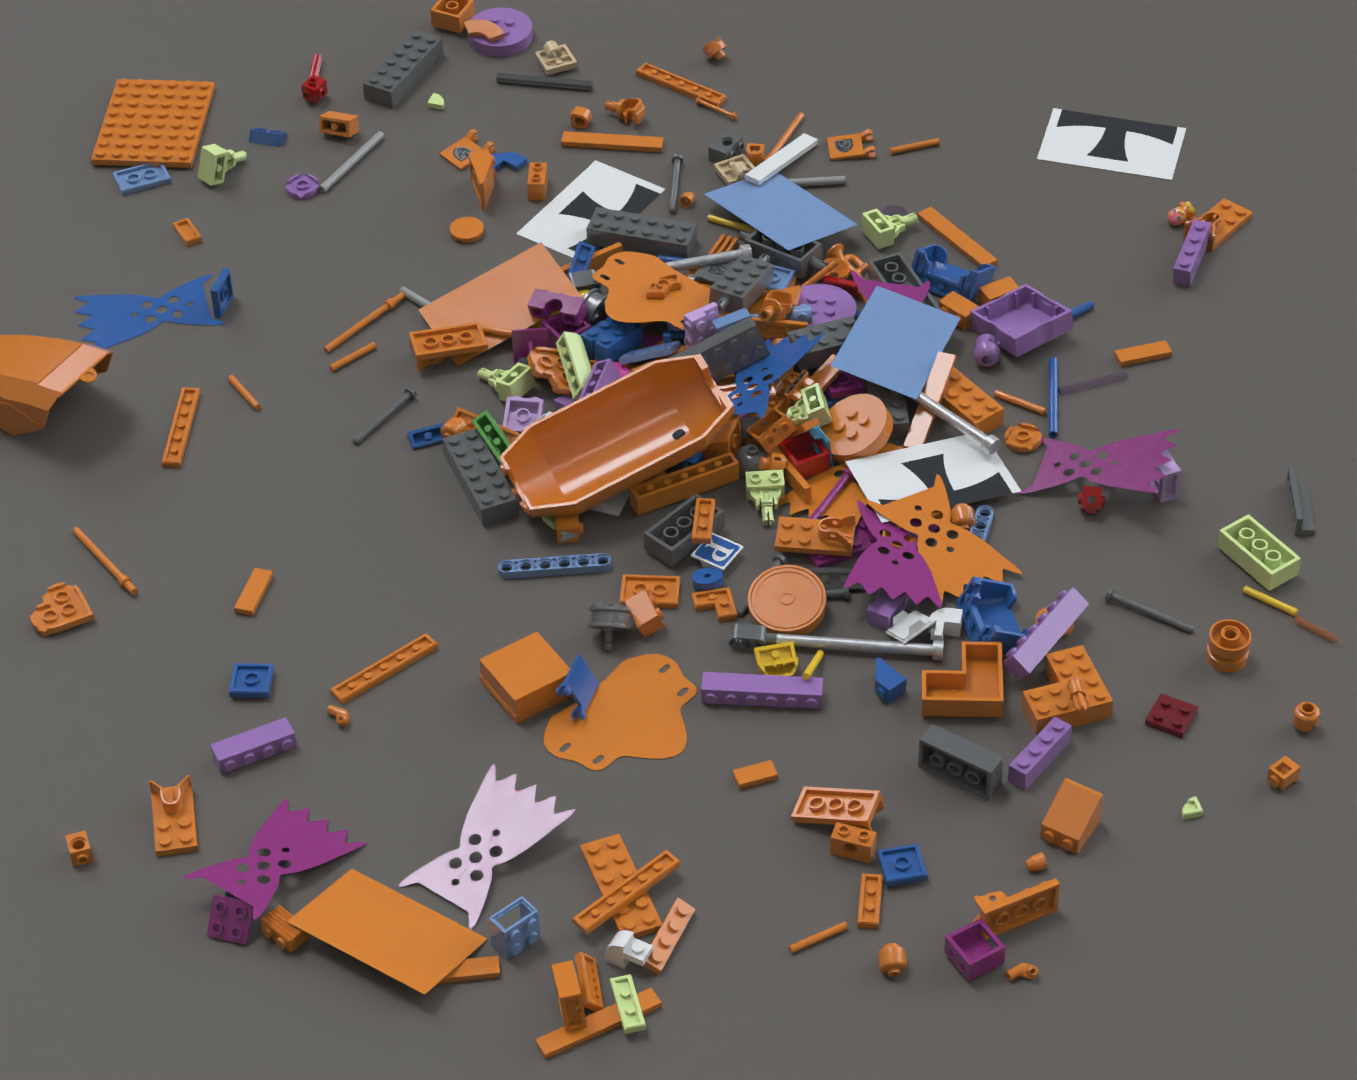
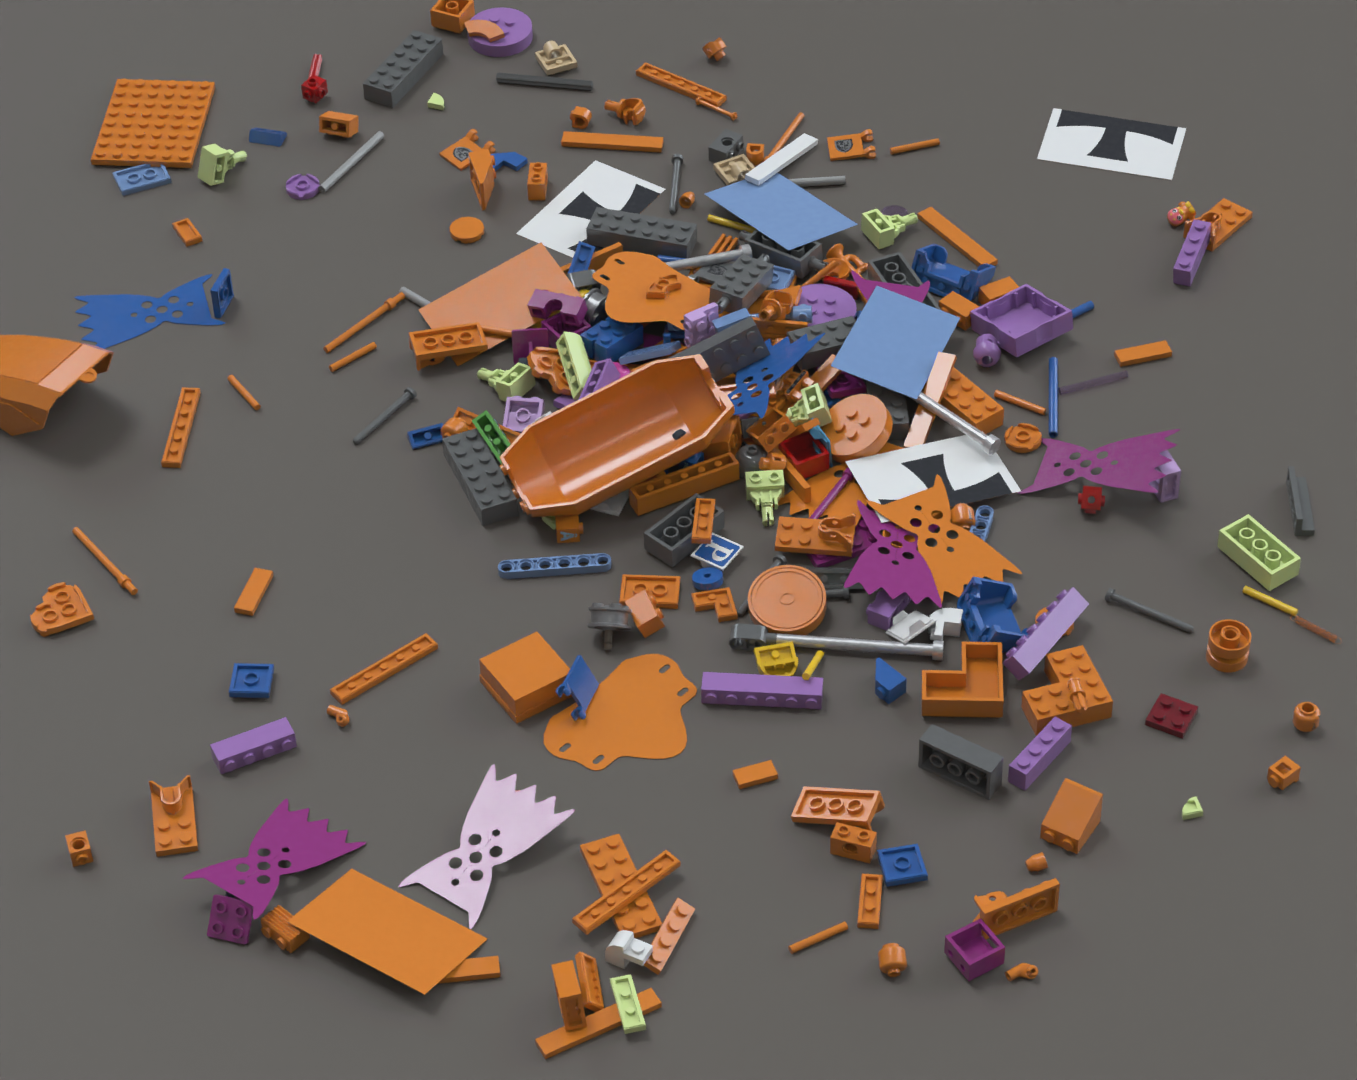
medium blue piece [489,896,540,960] -> none

